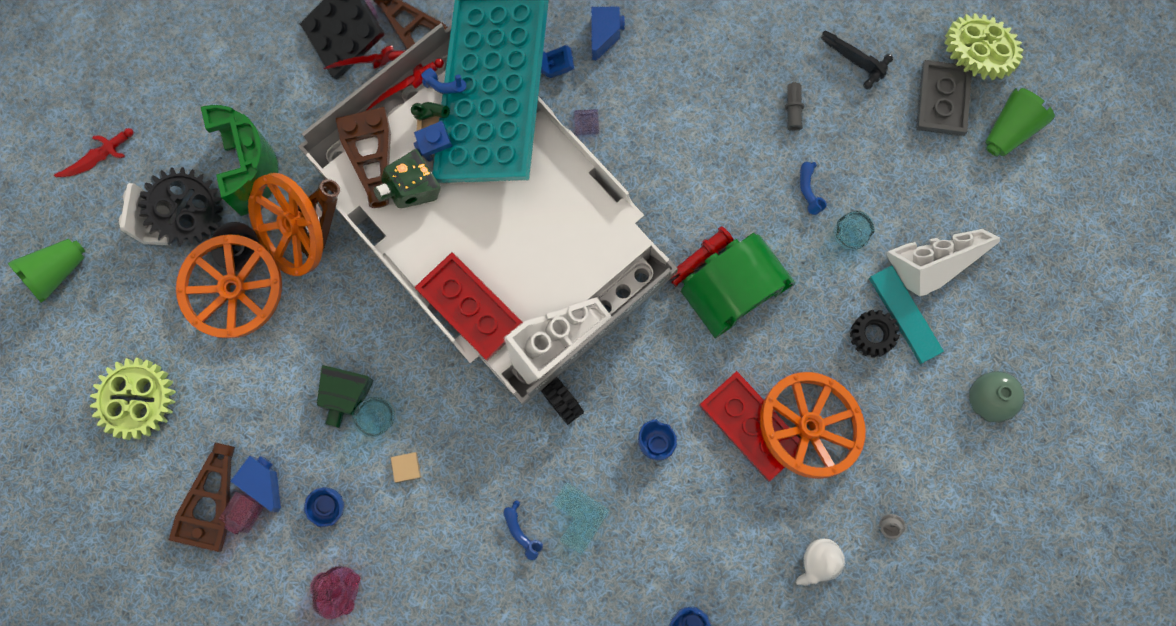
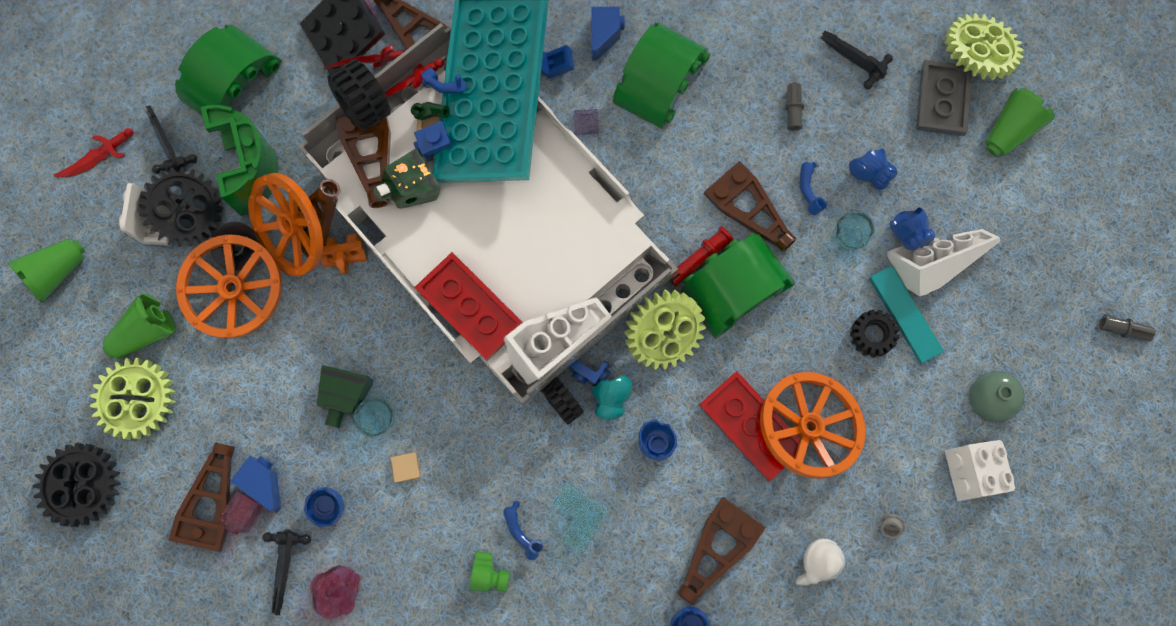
none -> black gear [33,443,121,527]
none -> bright green cone [103,293,176,359]
none -> black piece [146,105,197,174]
none -> green cylinder [175,25,282,117]
none -> black piece [262,529,311,615]
none -> orange hips [321,234,367,274]
none -> black tyre [327,59,391,131]
none -> bright green piece [470,551,510,592]
none -> blue bracket [569,360,610,387]
none -> teal hair [591,375,632,420]
none -> green cylinder [613,22,711,129]
none -> yellowish green gear [624,290,706,370]
none -> reddish brown plate [677,497,766,605]
none -> reddish brown plate [704,161,797,252]
none -> blue hair [849,149,898,190]
none -> blue hair [890,207,935,250]
none -> white bracket [944,440,1015,501]
none -> dark grey axle [1100,314,1156,342]

